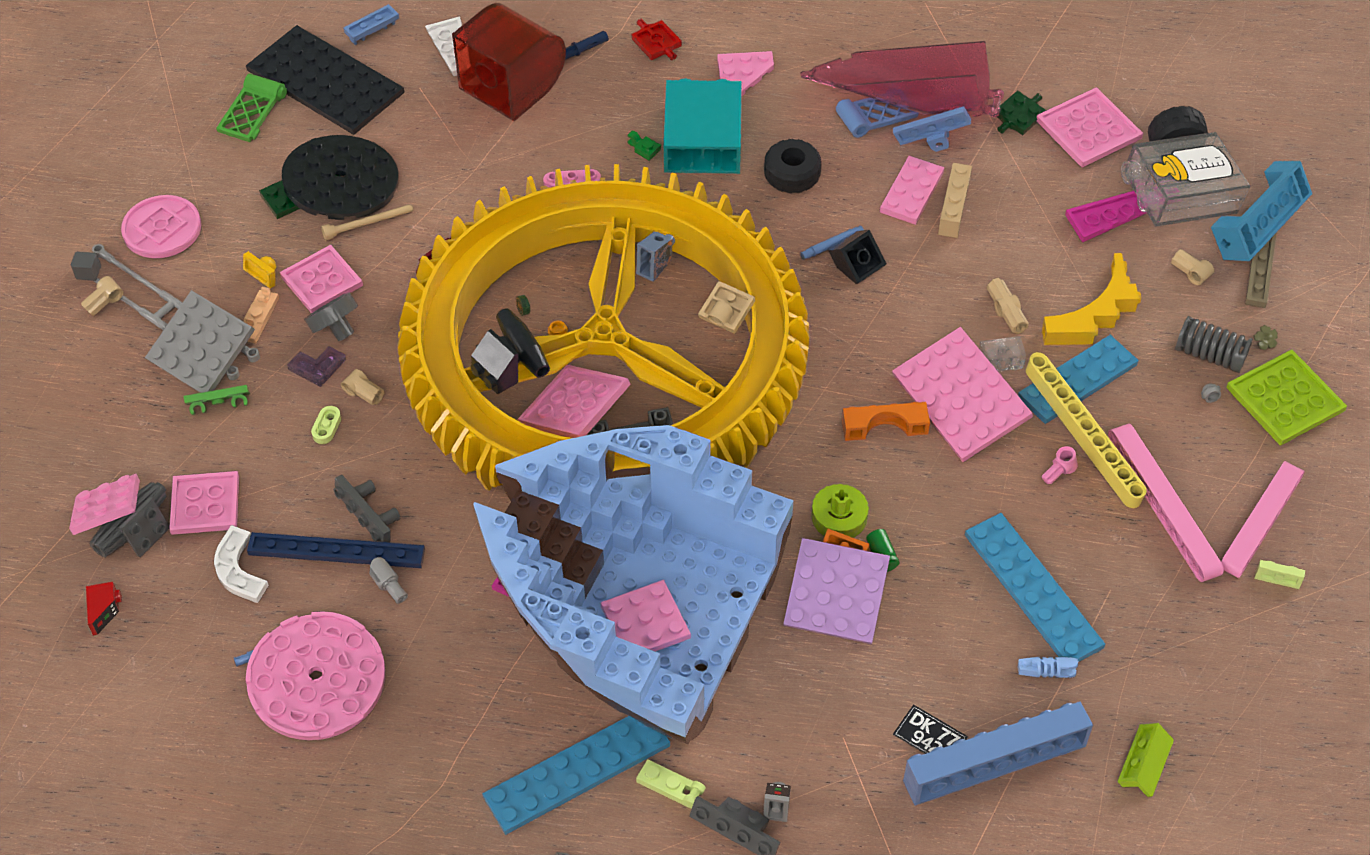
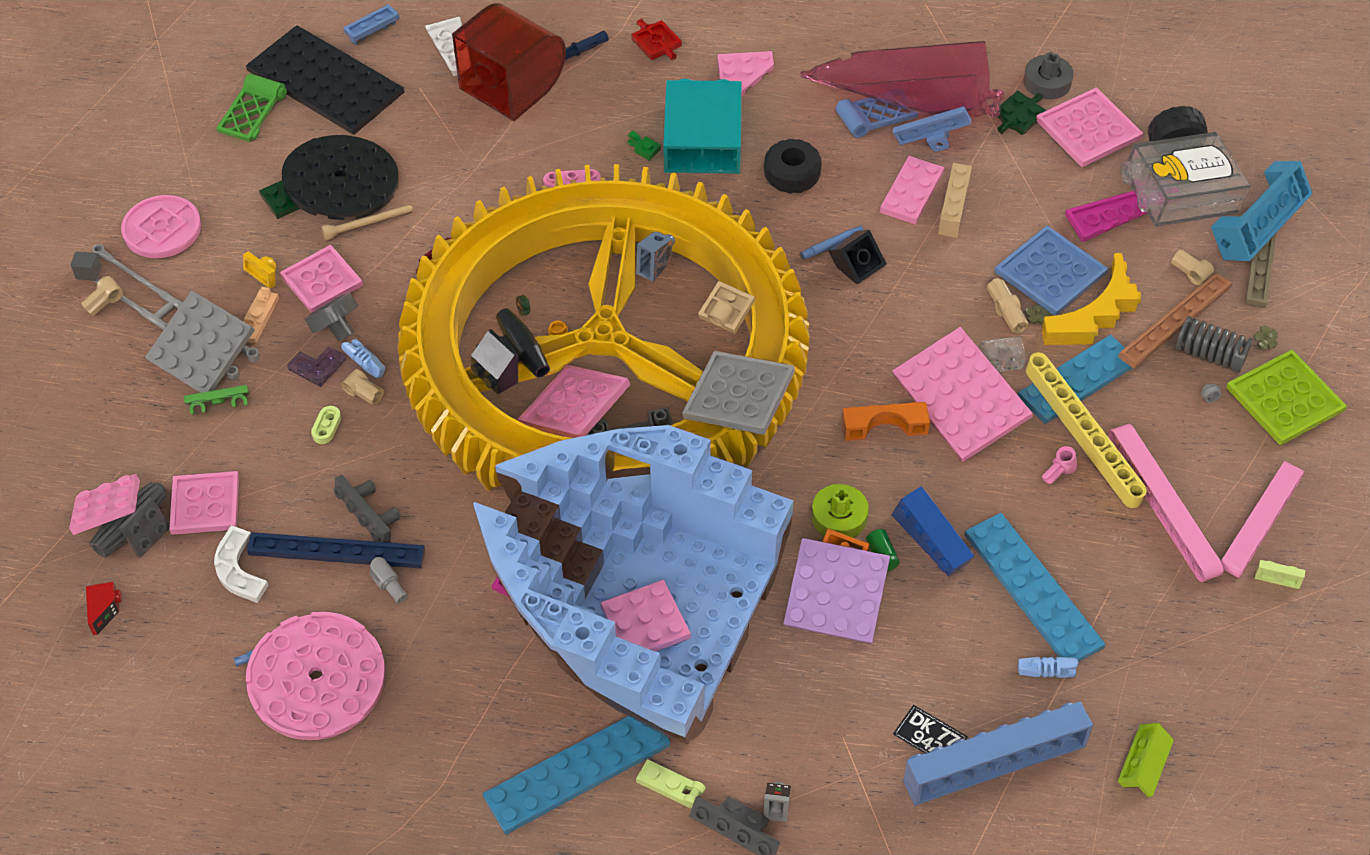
none -> light blue hinge [341,339,385,378]
none -> light grey plate [682,351,795,435]
none -> blue wedge [891,486,974,577]
none -> medium blue plate [995,226,1108,316]
none -> dark grey piece [1023,52,1074,99]
none -> olive plant [1025,304,1050,325]
none -> nougat tile [1118,272,1232,369]

